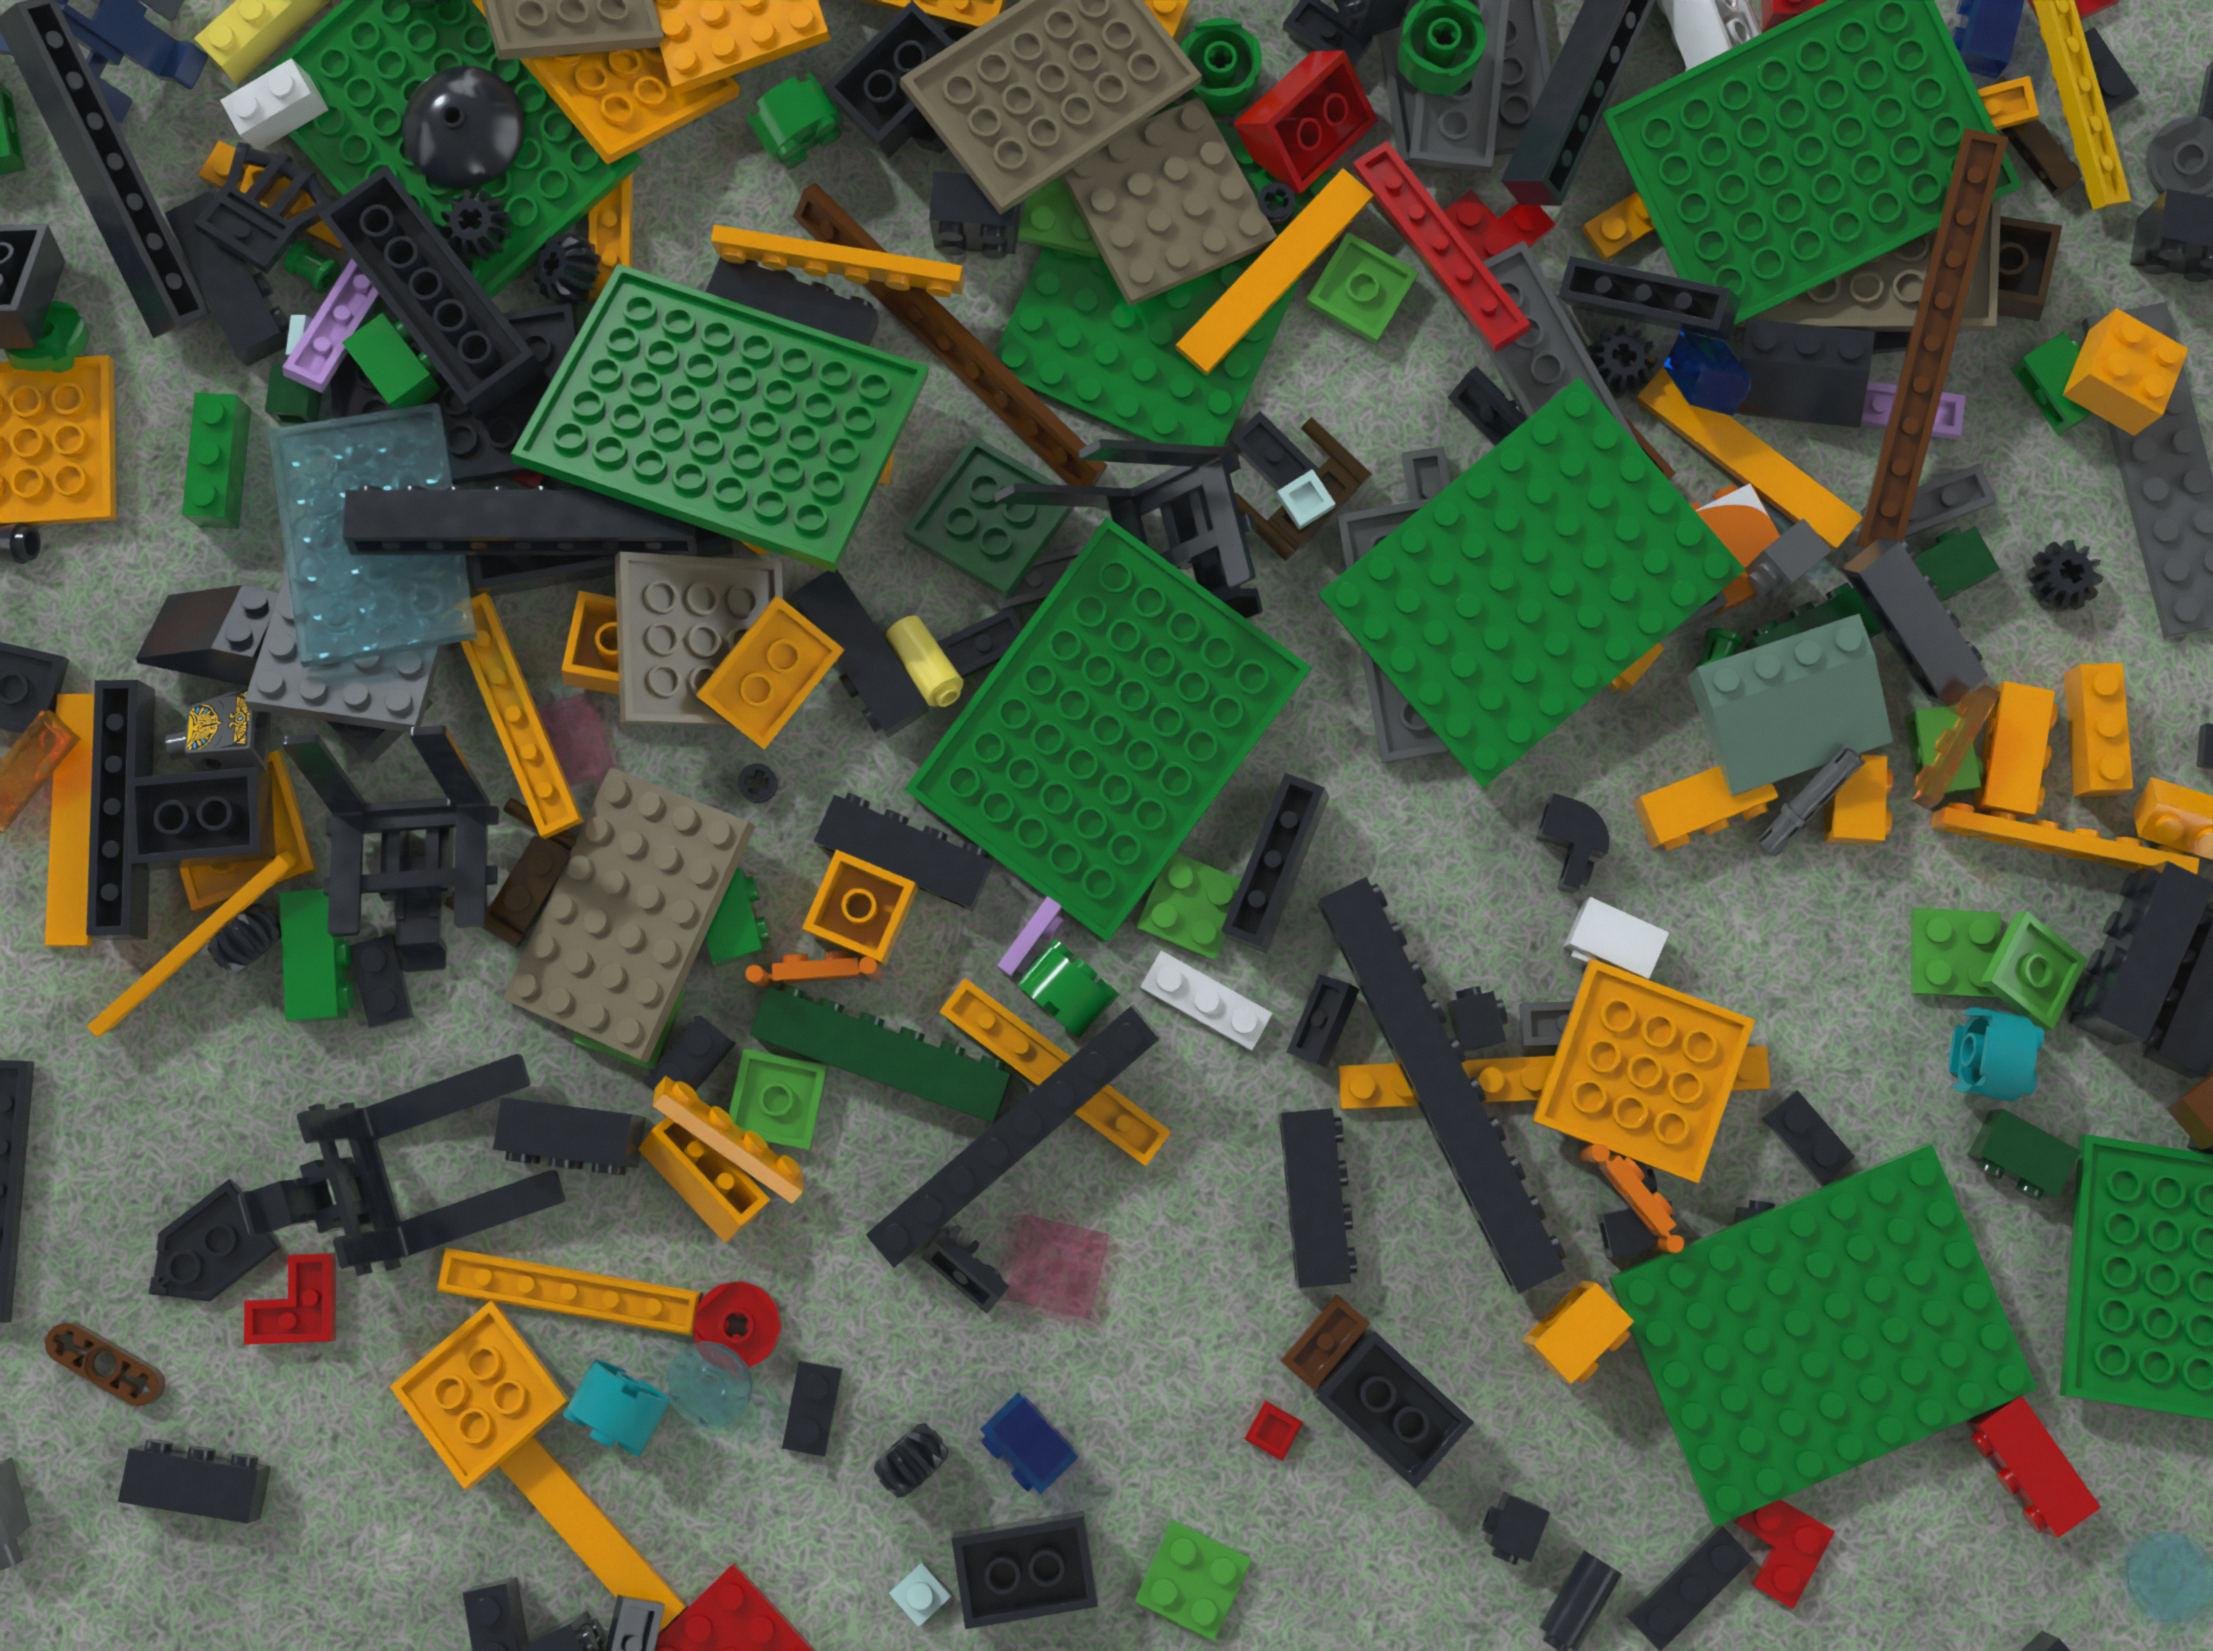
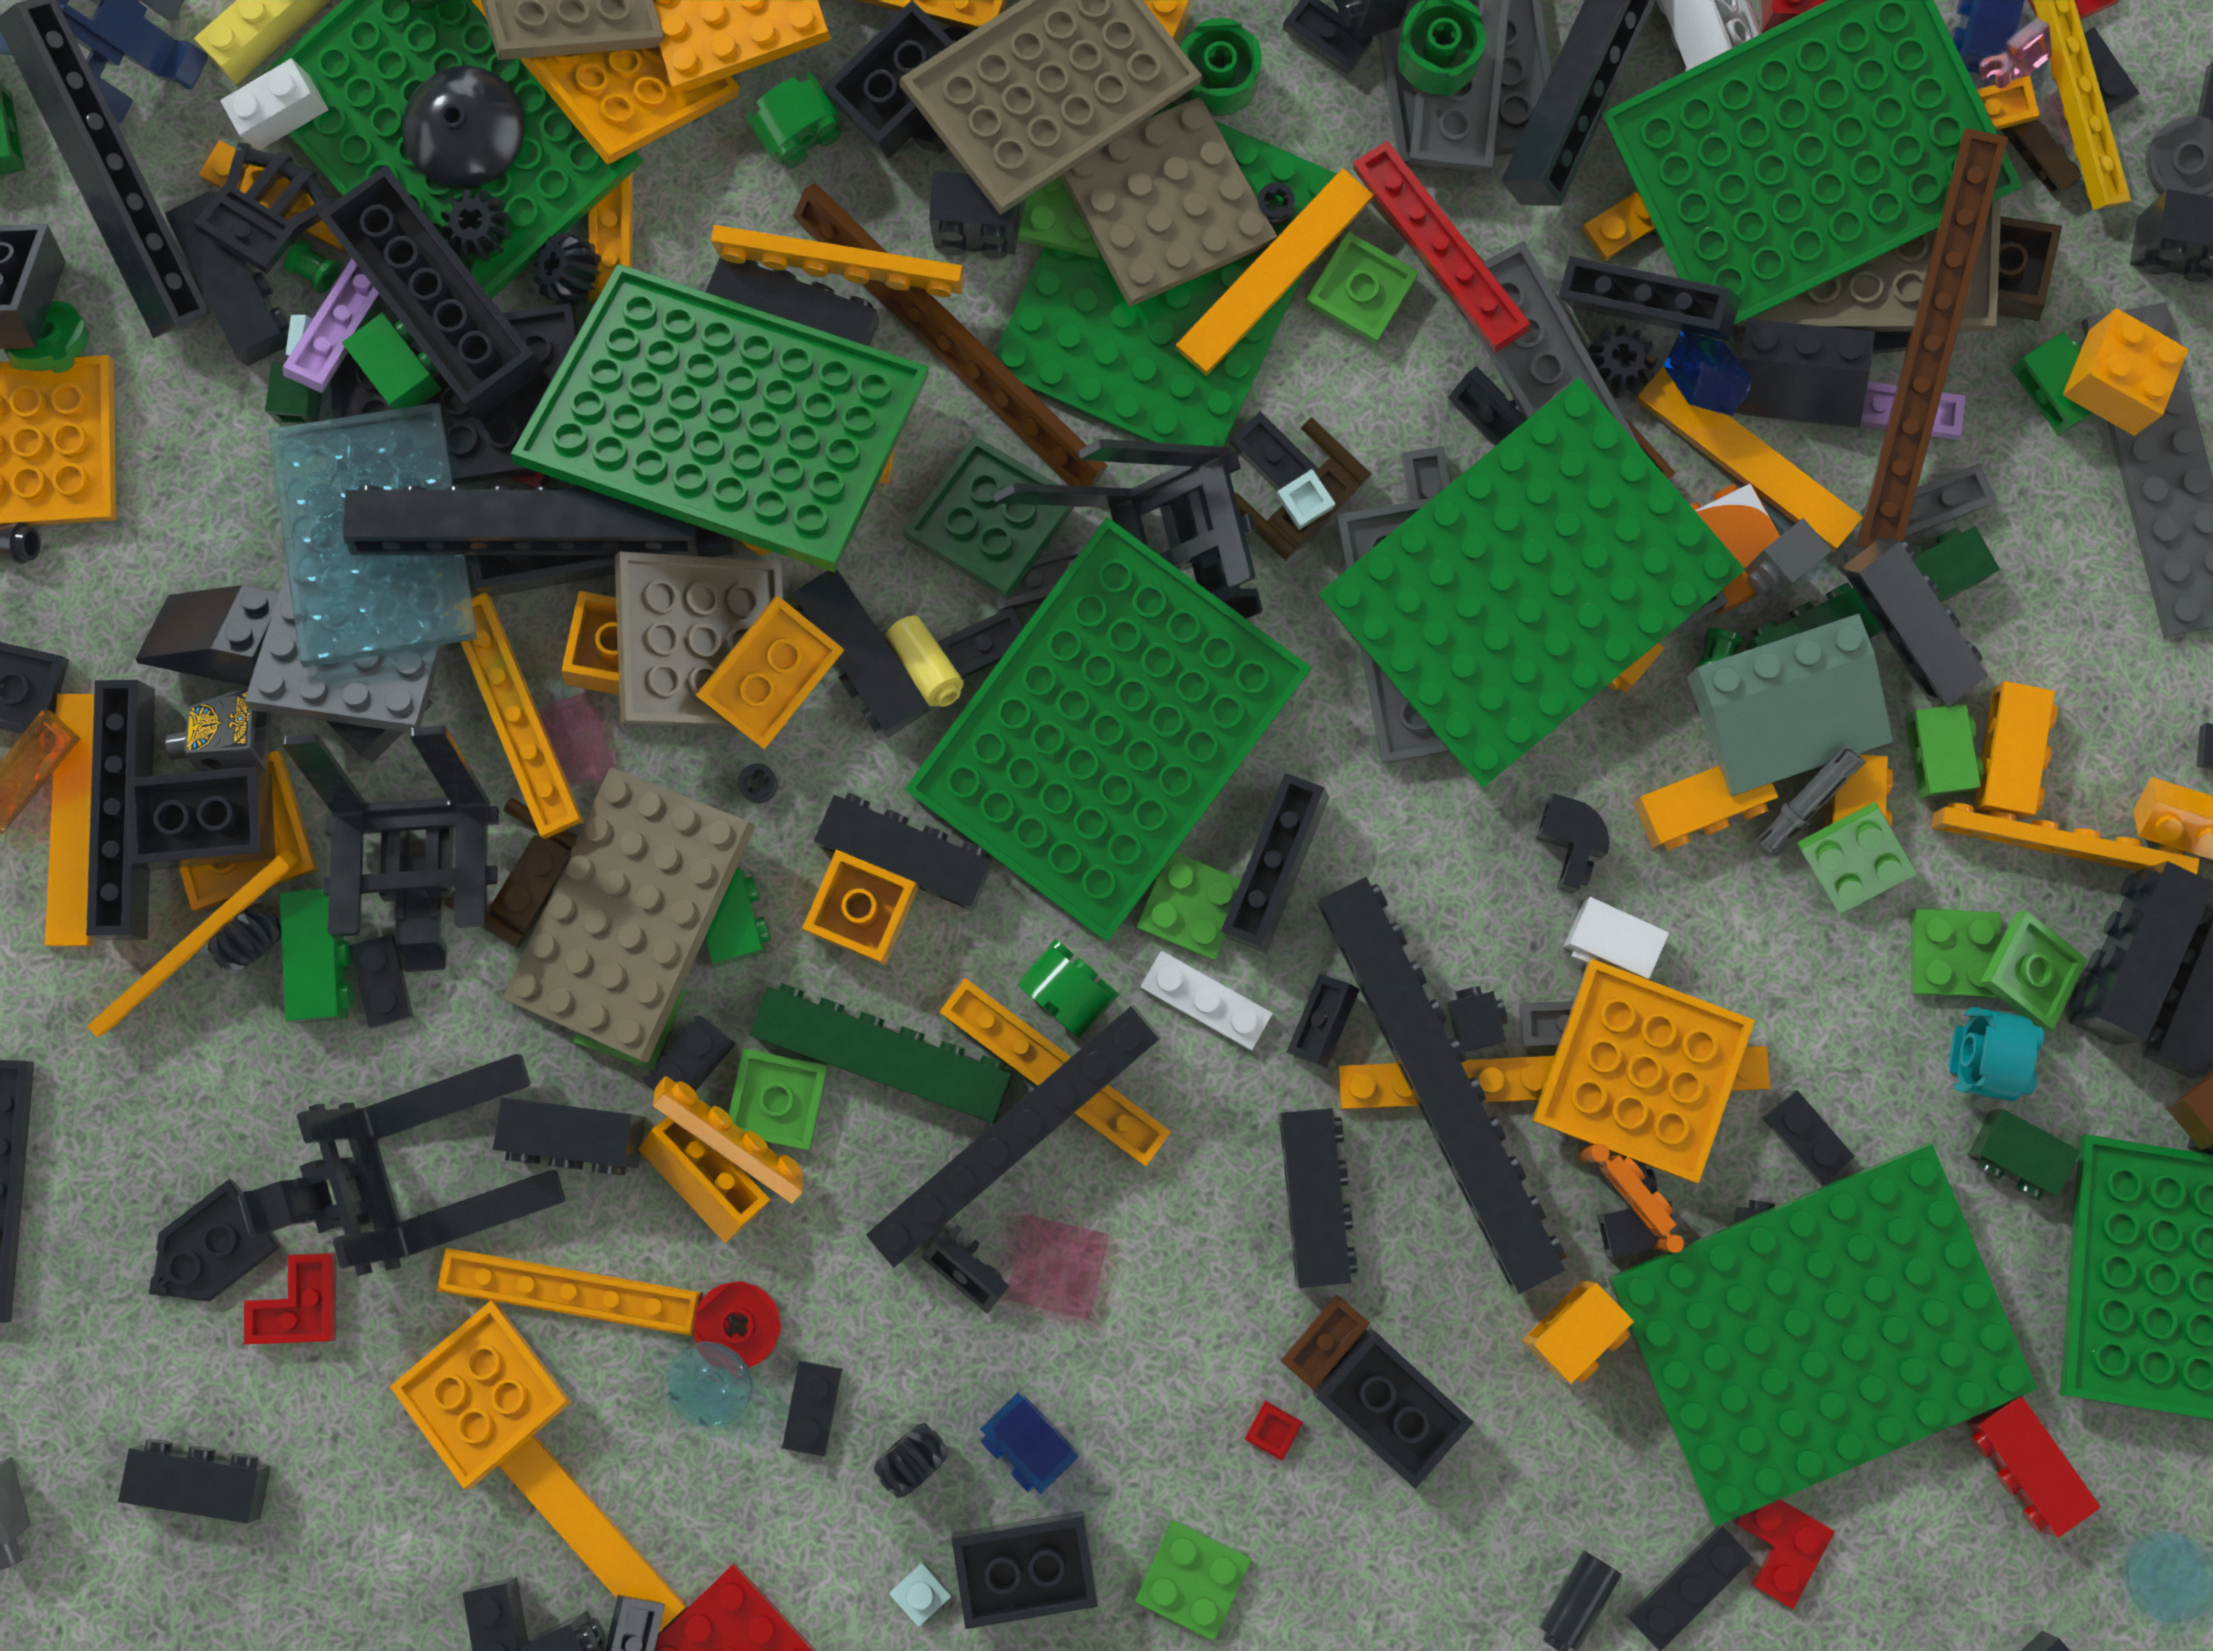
reddish brown beam [45,1322,165,1406] -> none
green brick [182,392,251,529] -> none
teal brick [562,1359,670,1457] -> none
orange plate [745,951,883,989] -> none
lavender plate [997,896,1064,978] -> none
red slope [1233,50,1378,194] -> none
red plate [1443,189,1556,261] -> none
black brick [1481,1491,1551,1565] -> none
clear orange plate [1912,684,2000,809] -> none
black gear [2026,540,2104,612] -> none
light orange brick [2064,663,2133,797] -> none
none -> bright green plate [1798,801,1917,914]
none -> clear pink plate [1979,18,2052,89]

